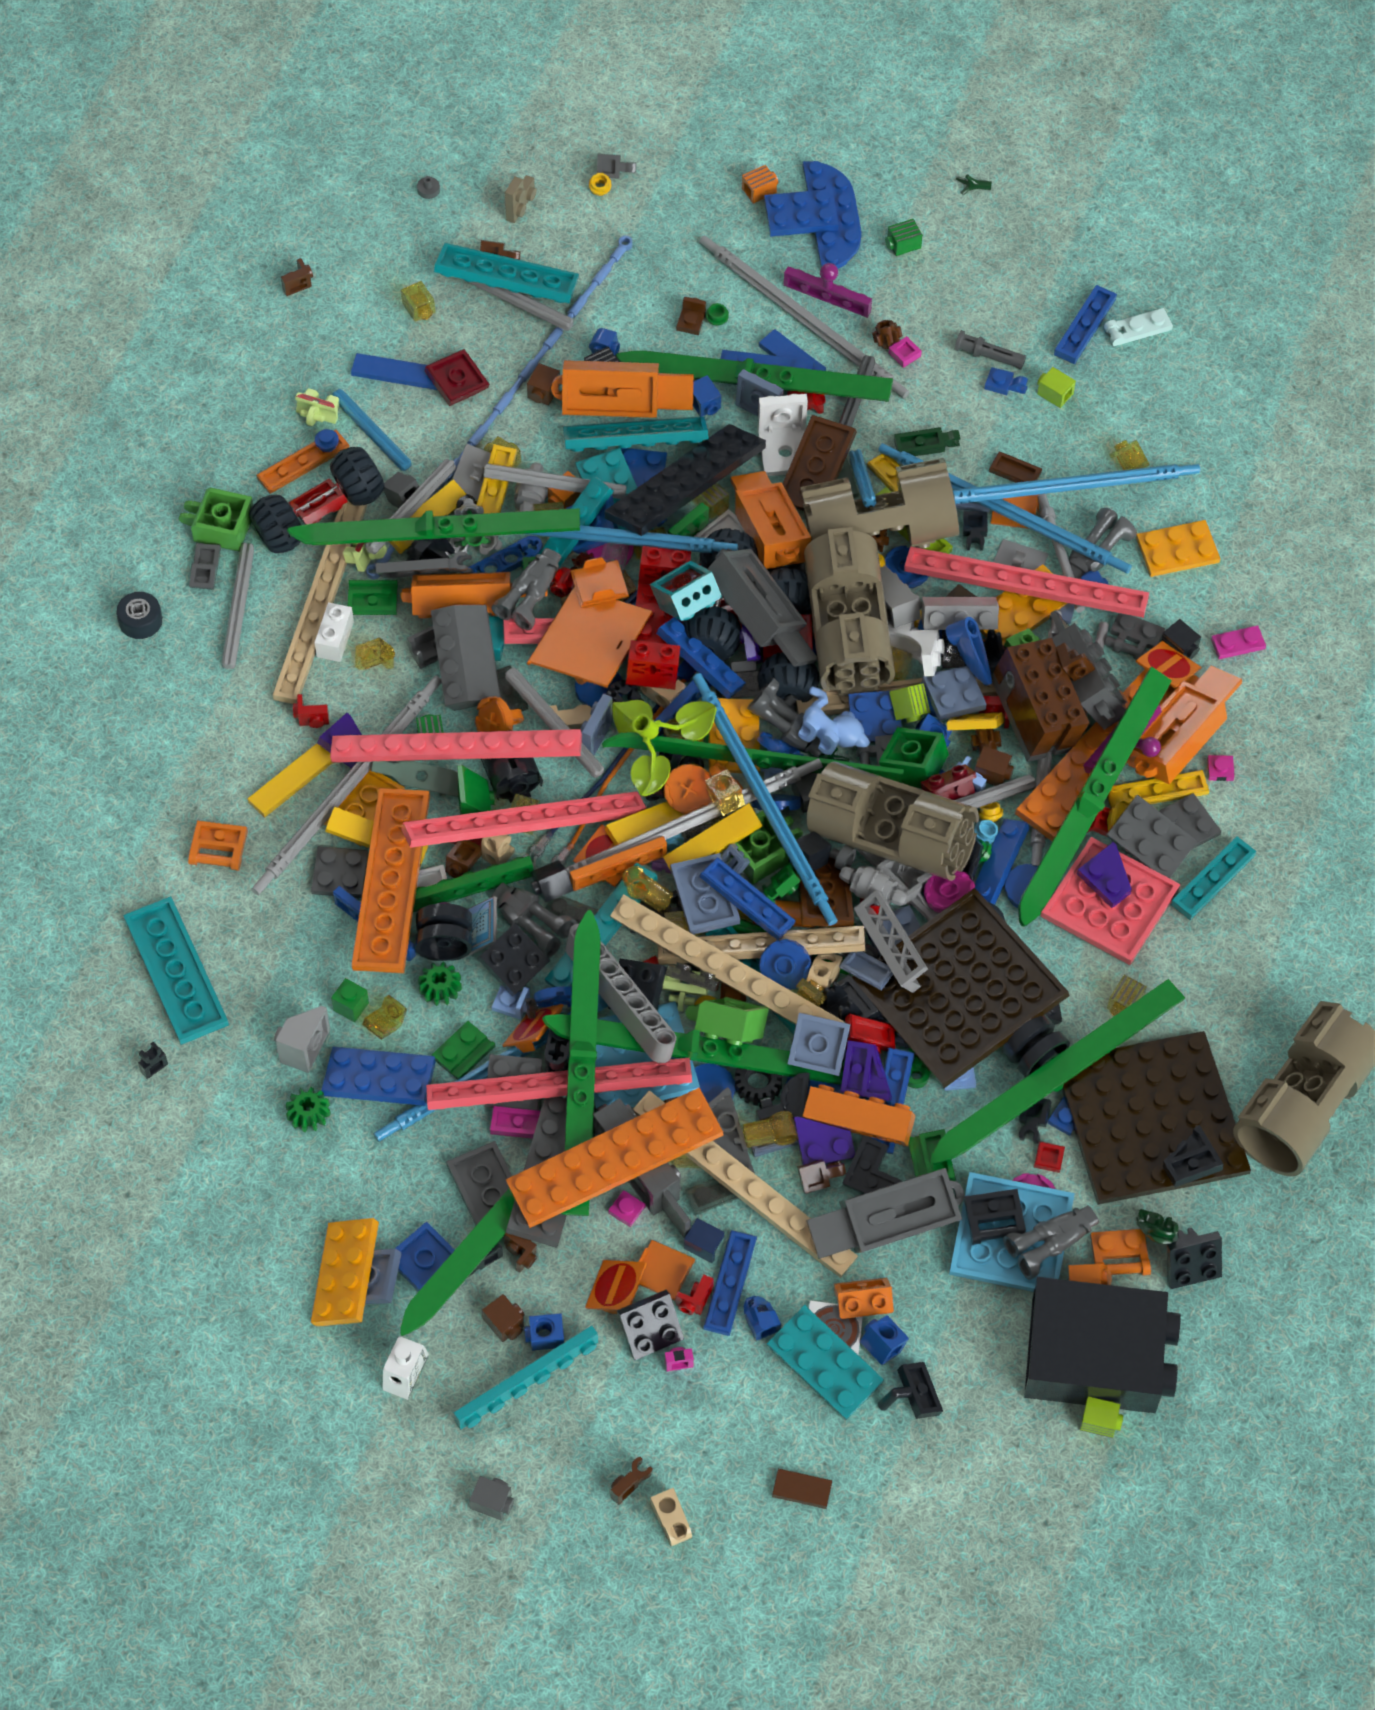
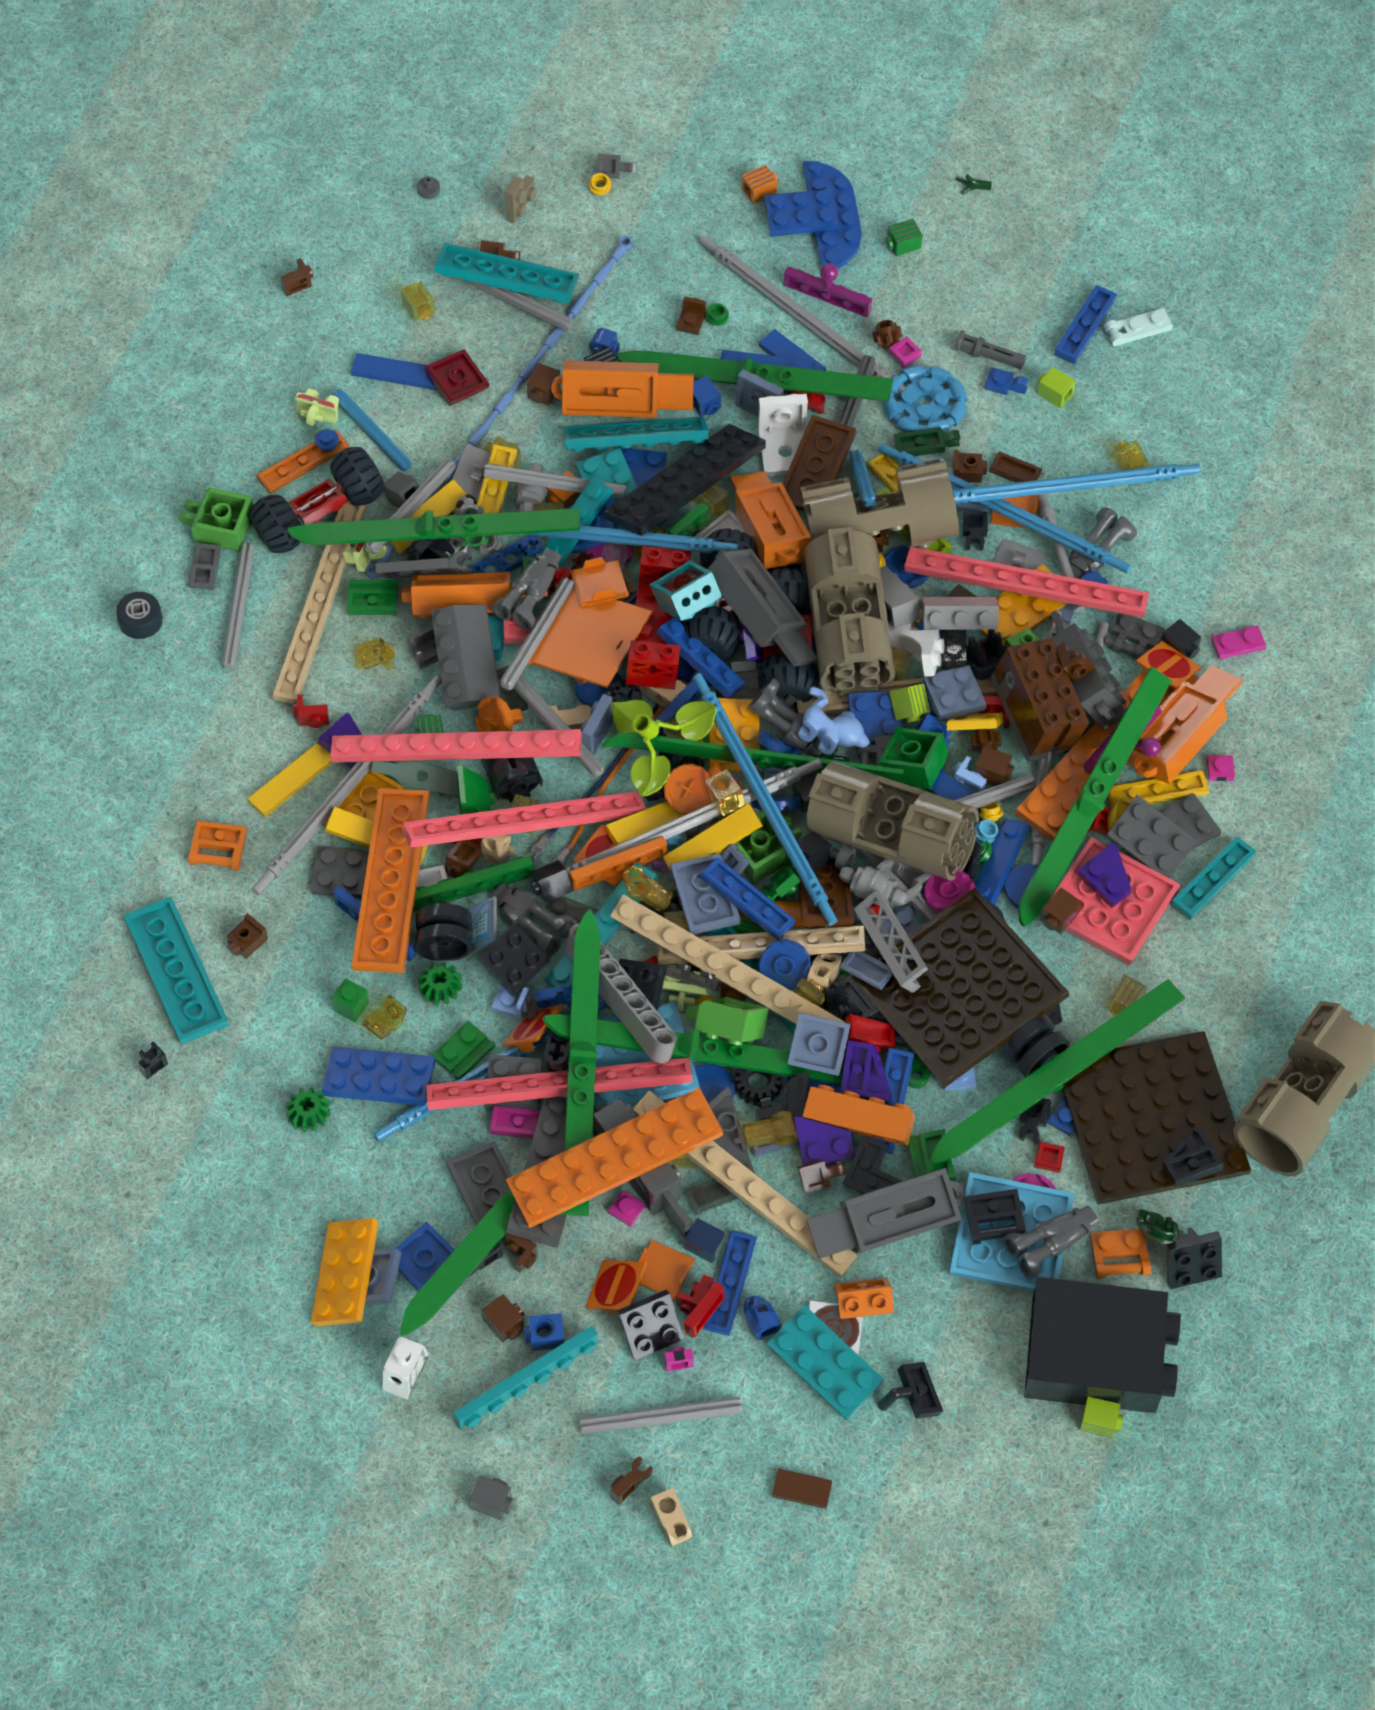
light grey slope [274,1006,330,1073] -> none
white brick [315,602,354,662] -> none
blue brick [860,1315,909,1365] -> none
dark red bracket [921,764,976,800] -> none
blue piece [946,617,992,686] -> none
orange brick [1068,1264,1112,1285] -> none
light orange plate [1136,520,1220,577] -> none
none -> reddish brown brick [226,913,268,959]
none -> light grey axle [500,578,574,690]
none -> light grey axle [579,1397,742,1434]
none -> red tile [684,1281,725,1338]
none -> dark azure plate [882,365,967,433]
none -> reddish brown brick [953,450,987,483]
none -> reddish brown brick [1040,888,1082,934]

